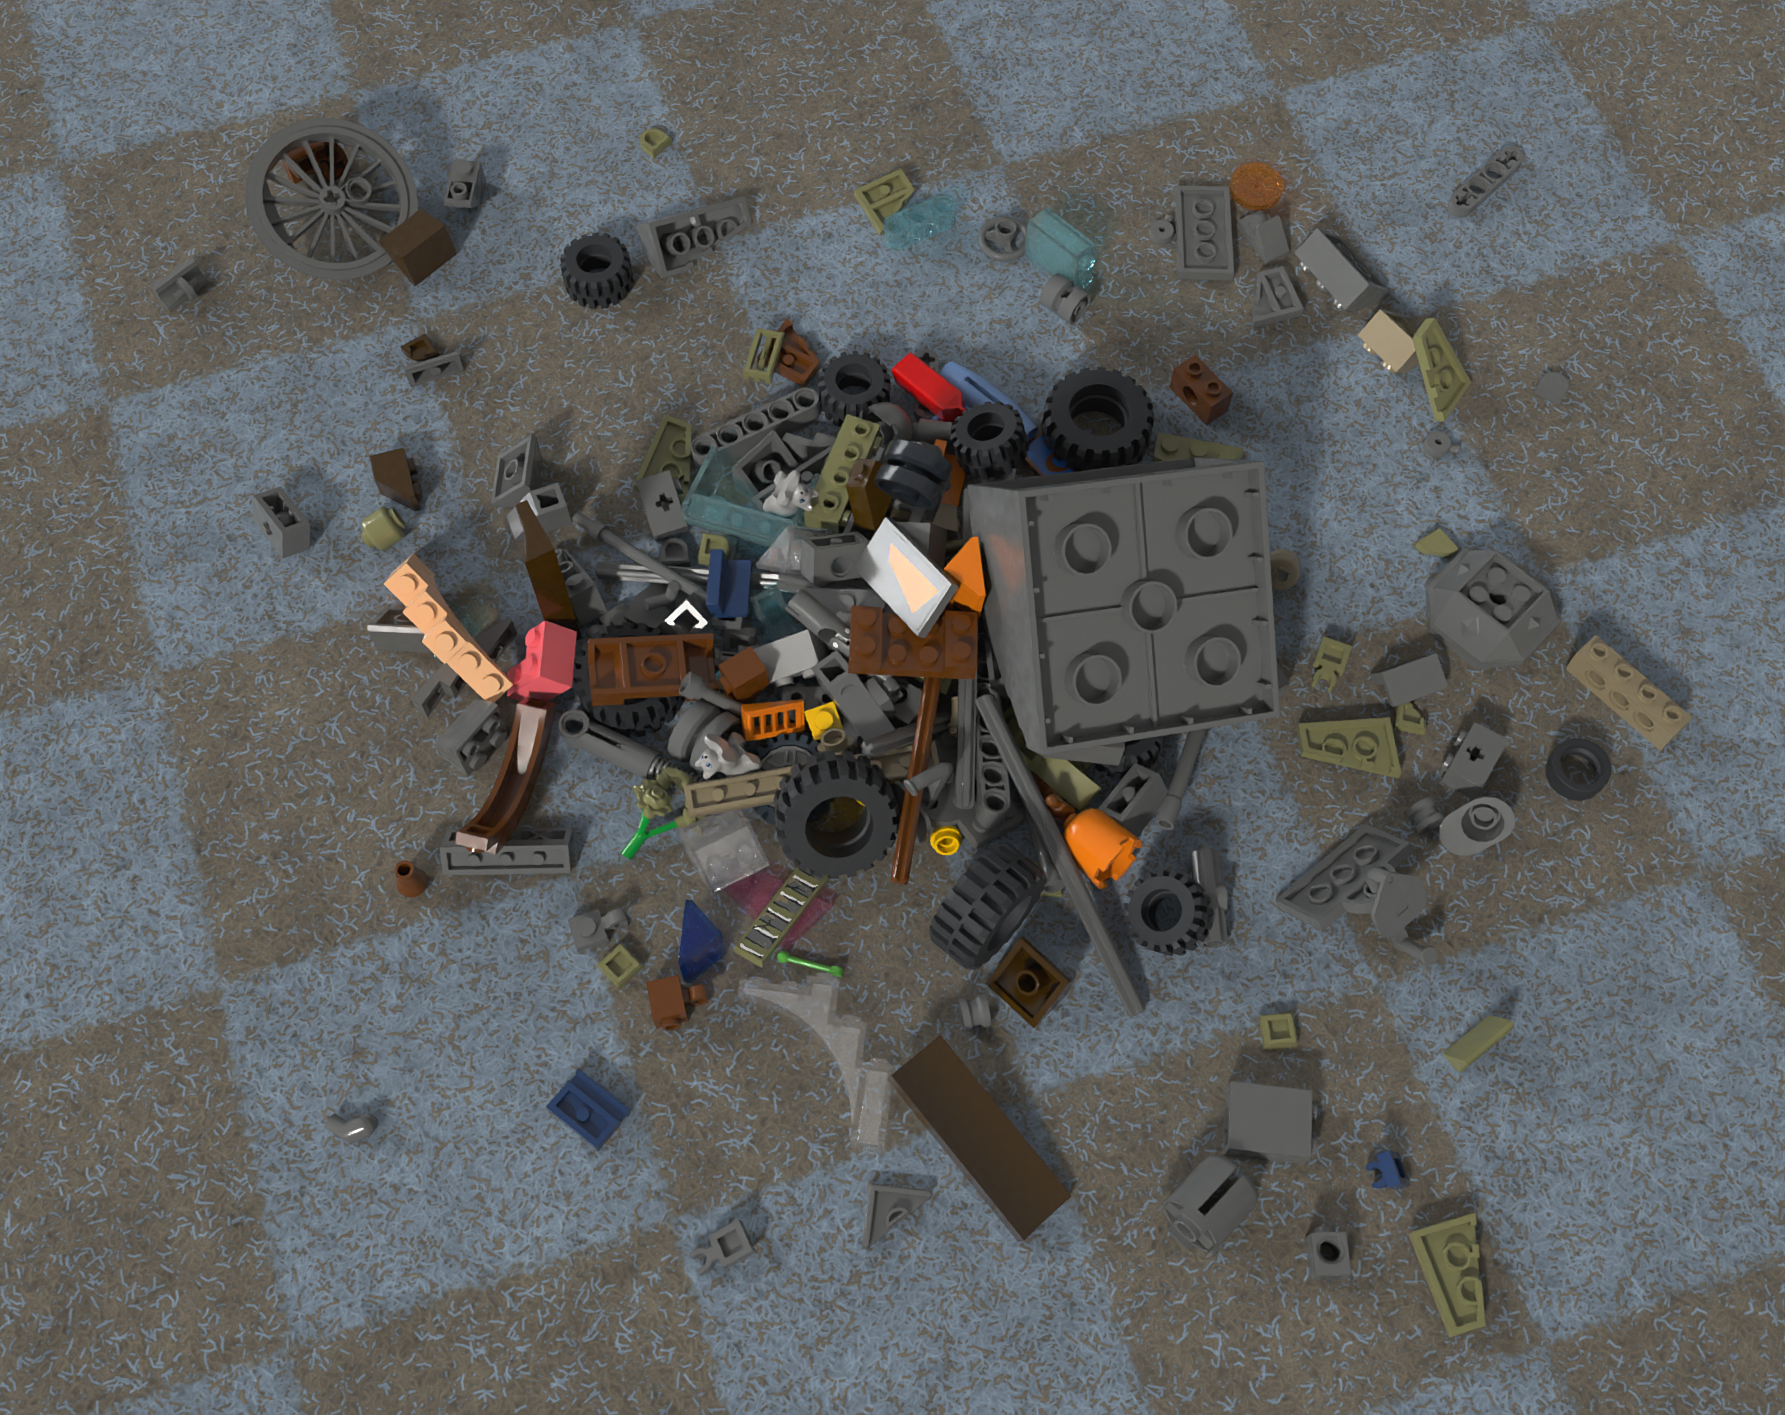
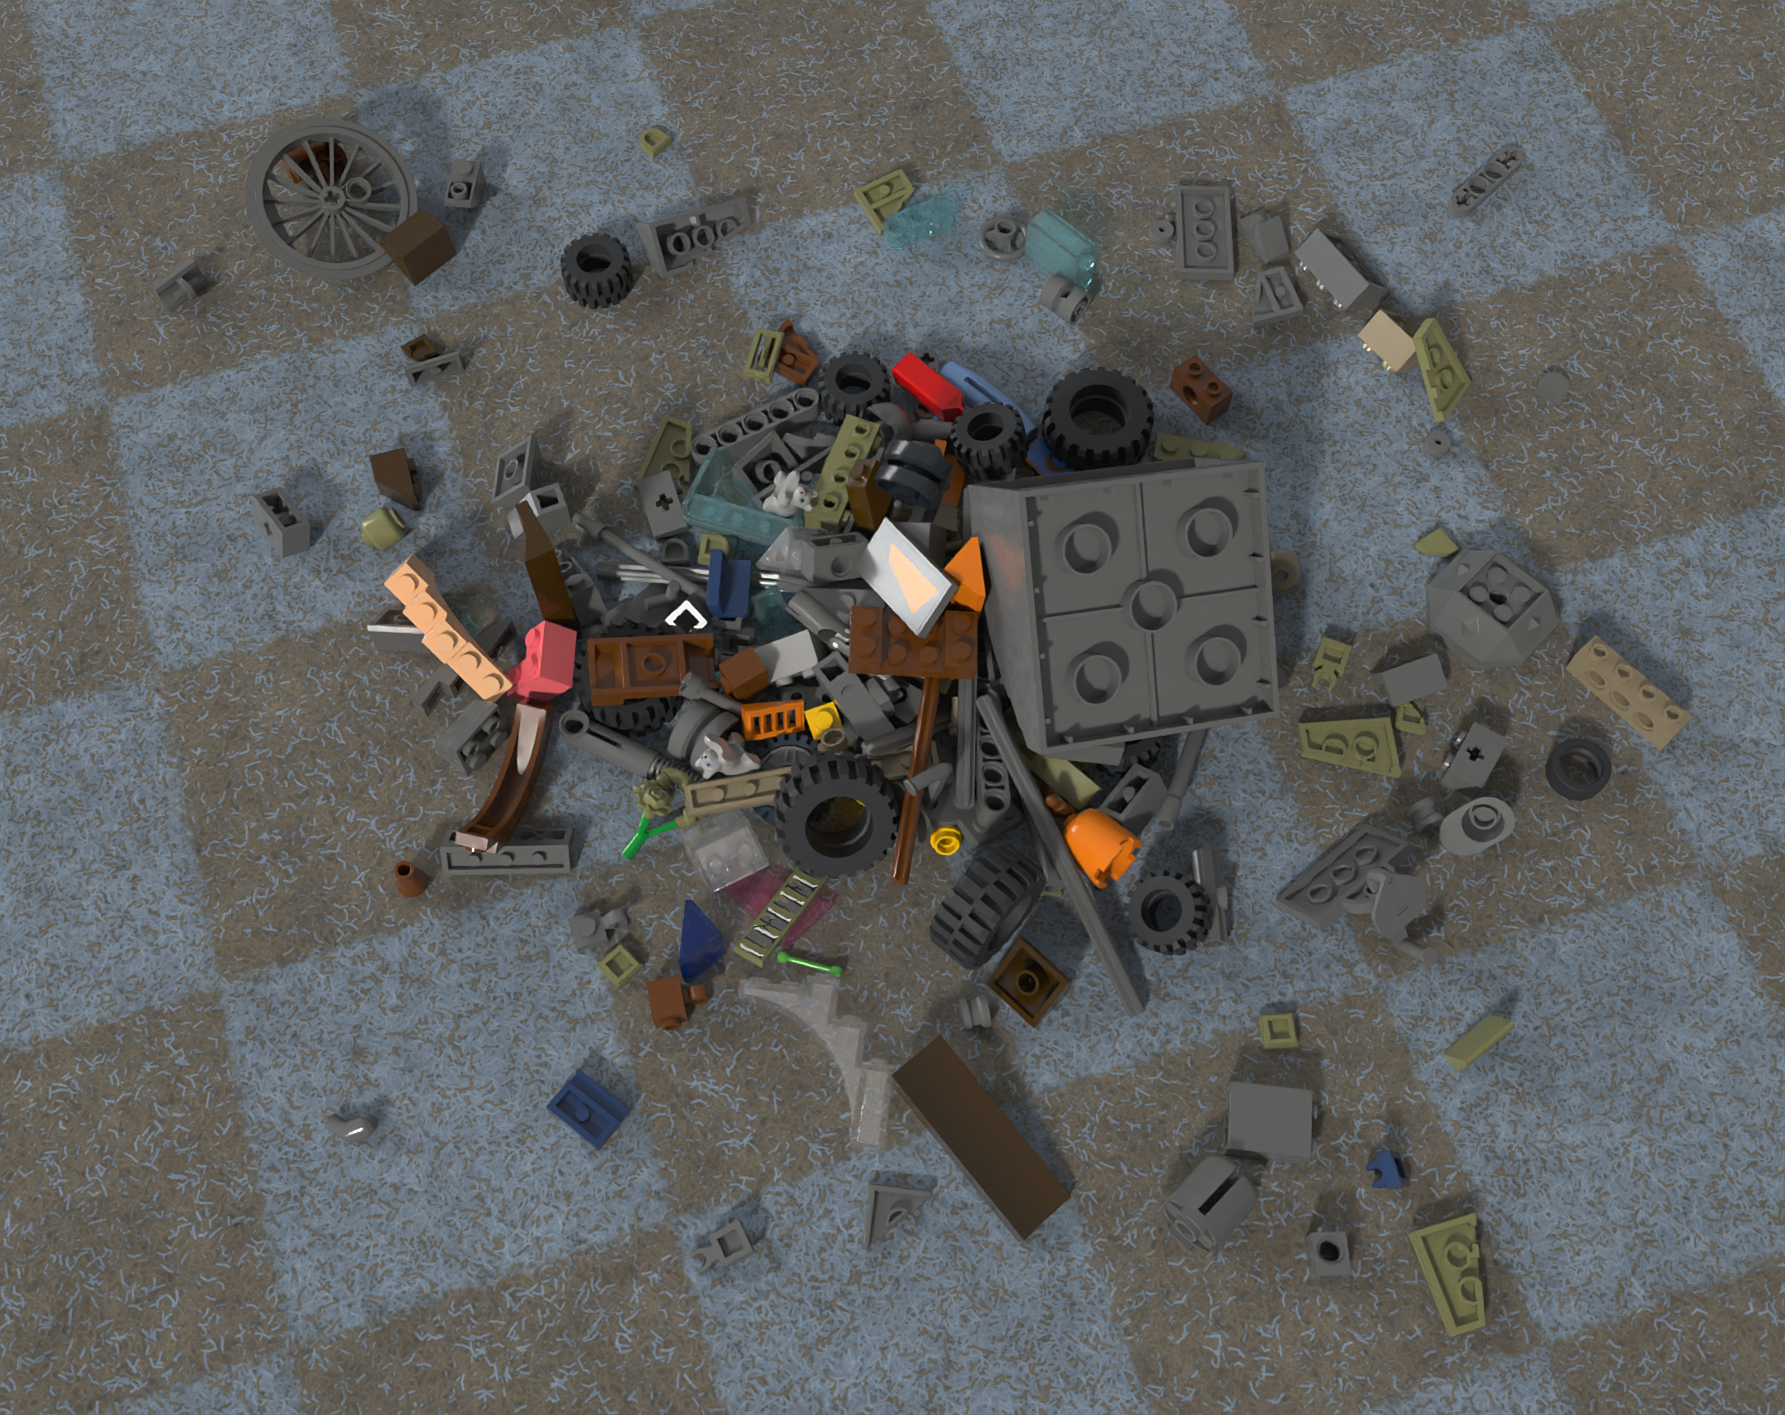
clear orange piece [1229,163,1284,210] -> none

